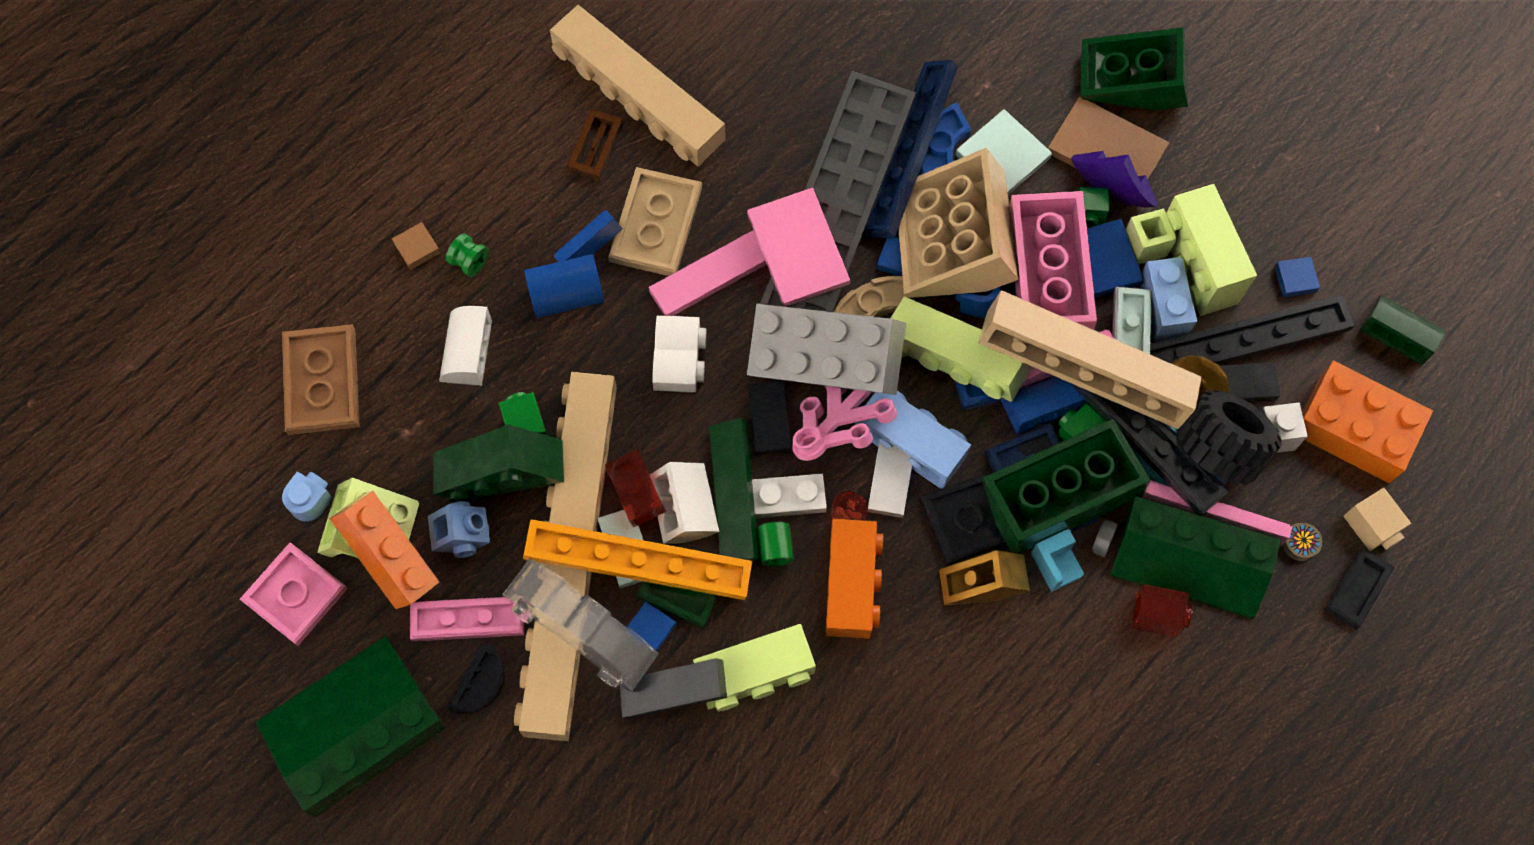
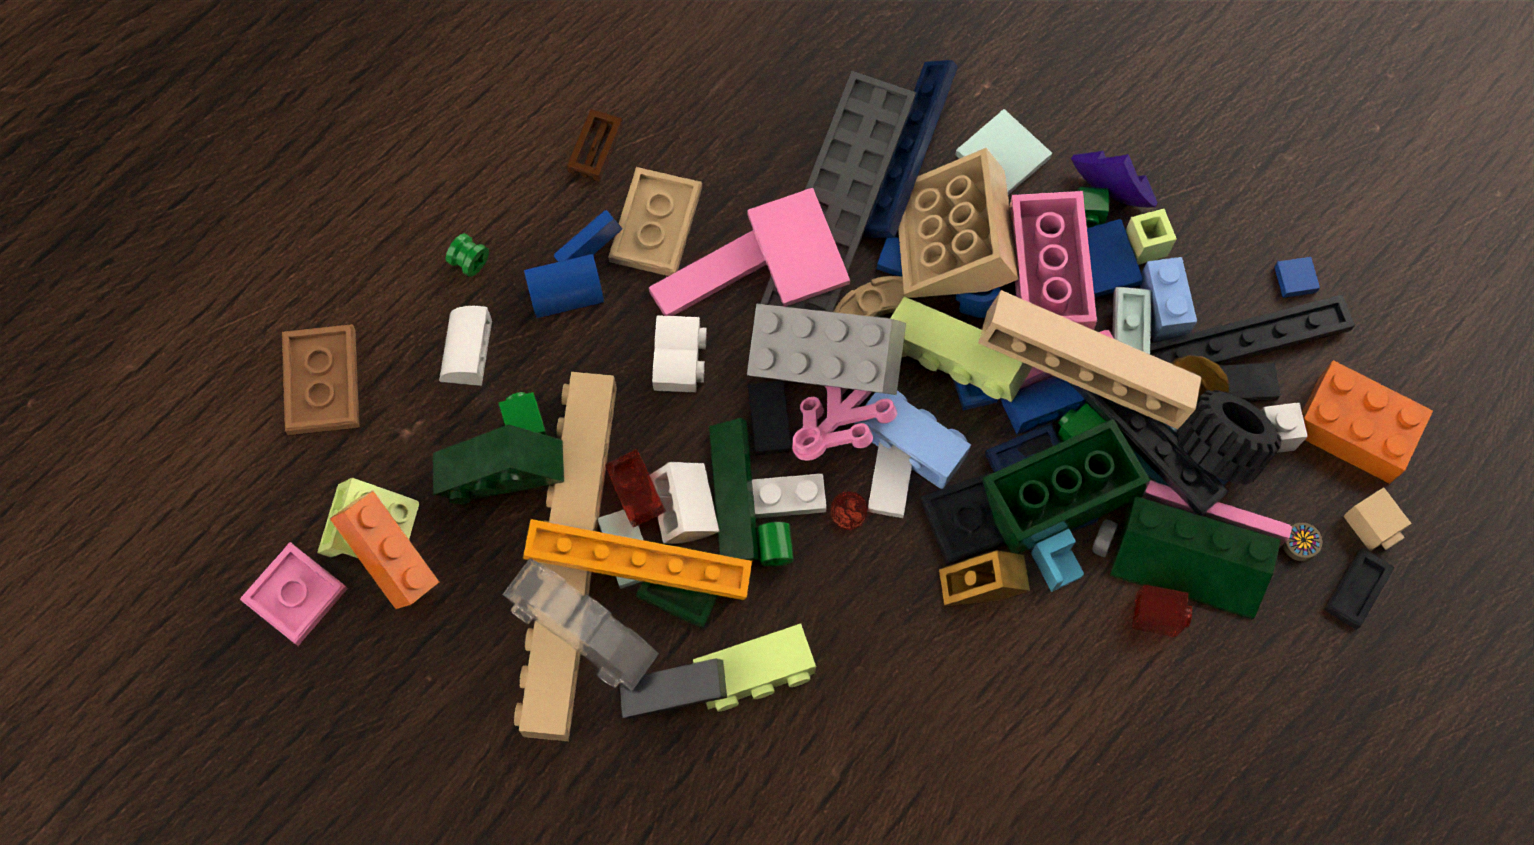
dark green slope [256,636,446,817] -> none
light blue plate [282,471,333,521] -> none
medium nougat tile [392,222,441,270] -> none
bright pink tile [410,596,524,642] -> none
medium blue brick [427,501,490,558] -> none
black tile [447,641,505,714] -> none
tan brick [550,5,726,166] -> none
blue tile [624,602,676,655] -> none
orange brick [825,519,883,639] -> none
blue tile [919,102,972,175] -> none
medium nougat tile [1048,96,1169,179] -> none
dark green slope [1081,27,1188,110] -> none
yellowish green brick [1166,184,1257,316] -> none
dark green brick [1360,295,1446,365] -> none

